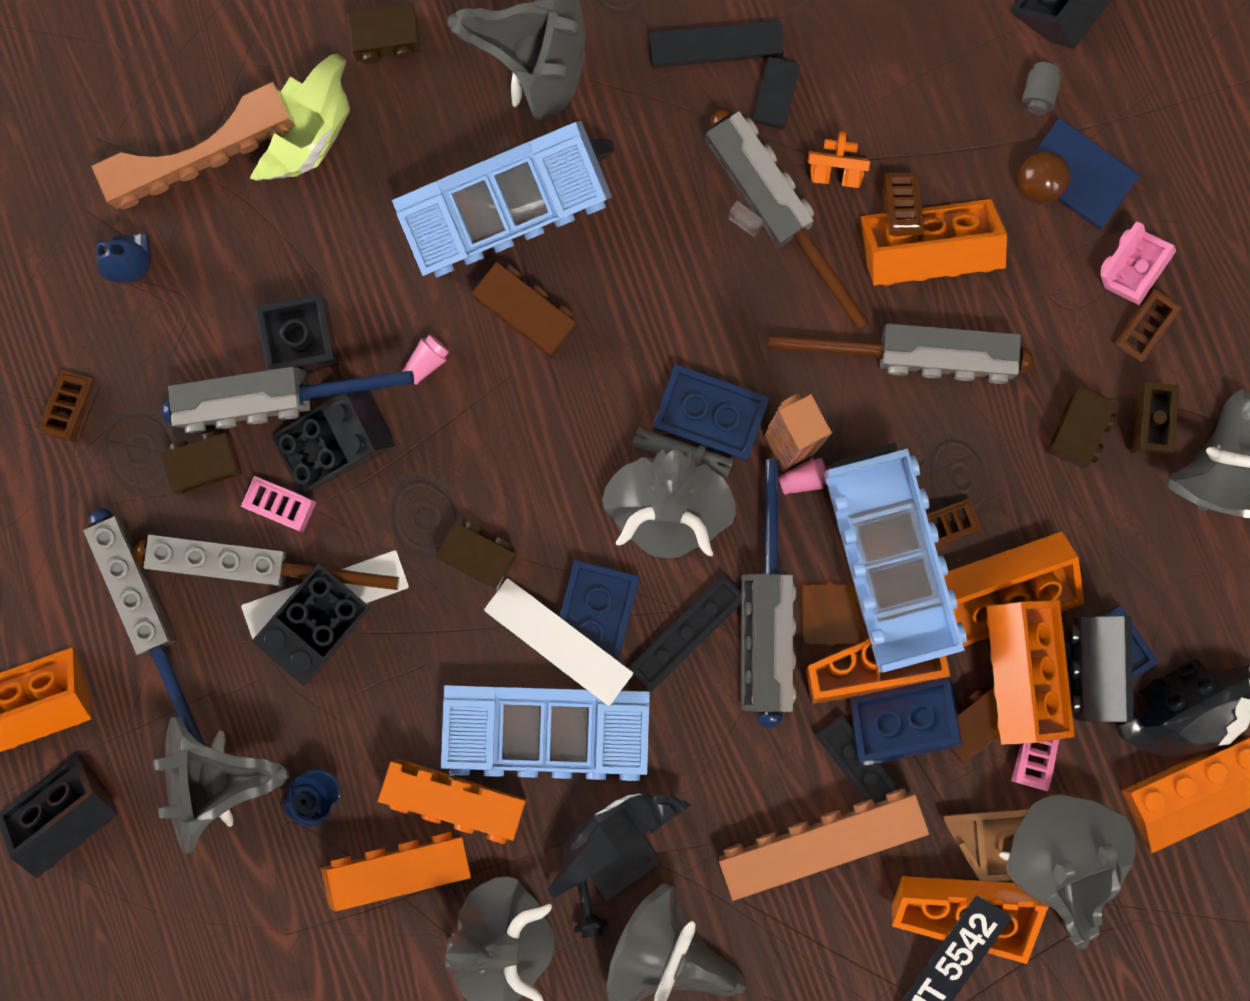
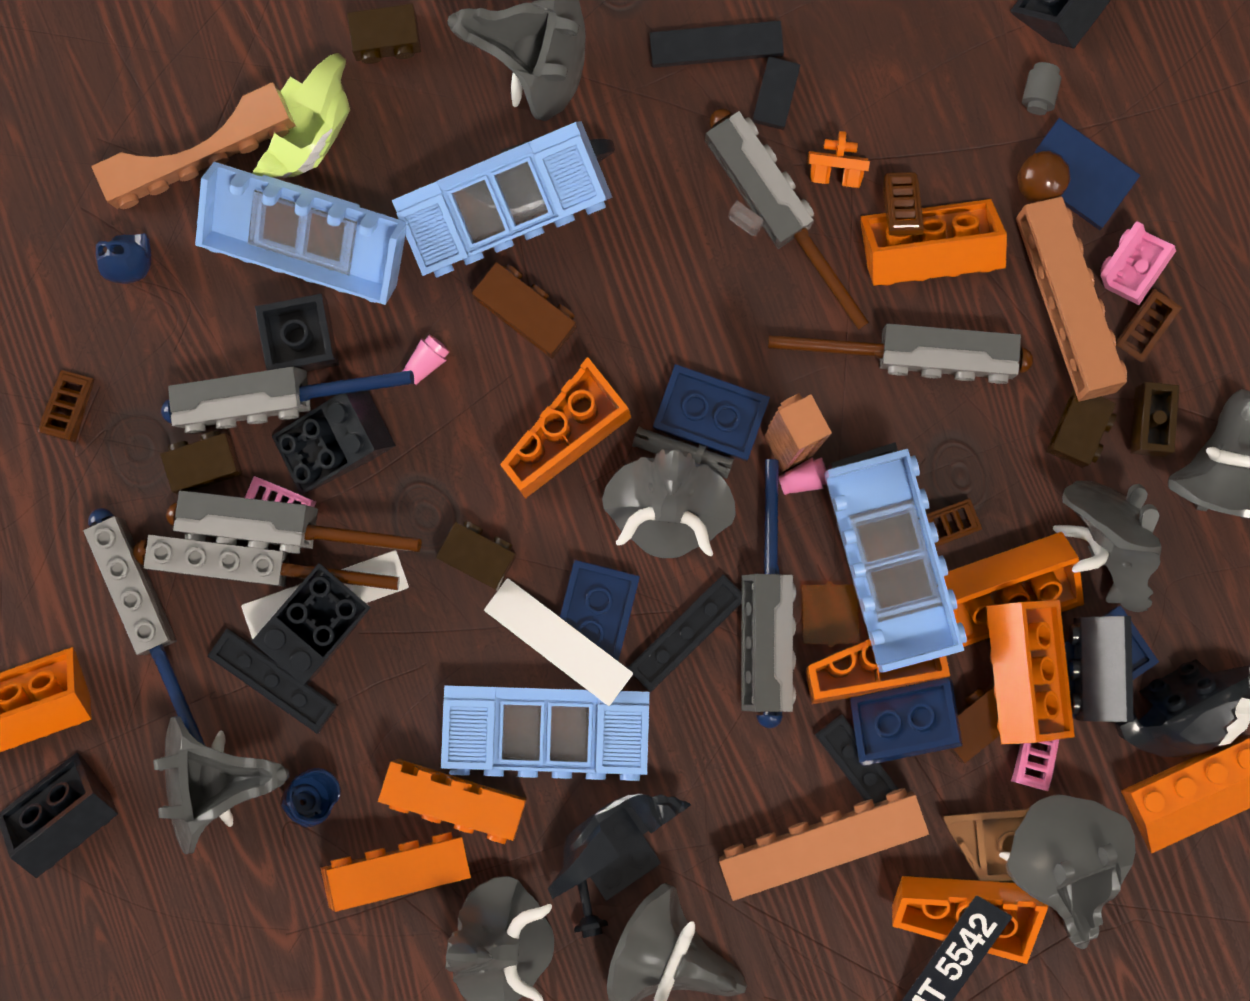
none -> piece [166,491,422,554]
none -> light blue window [195,162,407,305]
none -> black tile [207,629,338,734]
none -> orange wedge [500,357,632,499]
none -> nougat brick [1016,197,1127,402]
none -> dark grey animal [1053,481,1161,612]

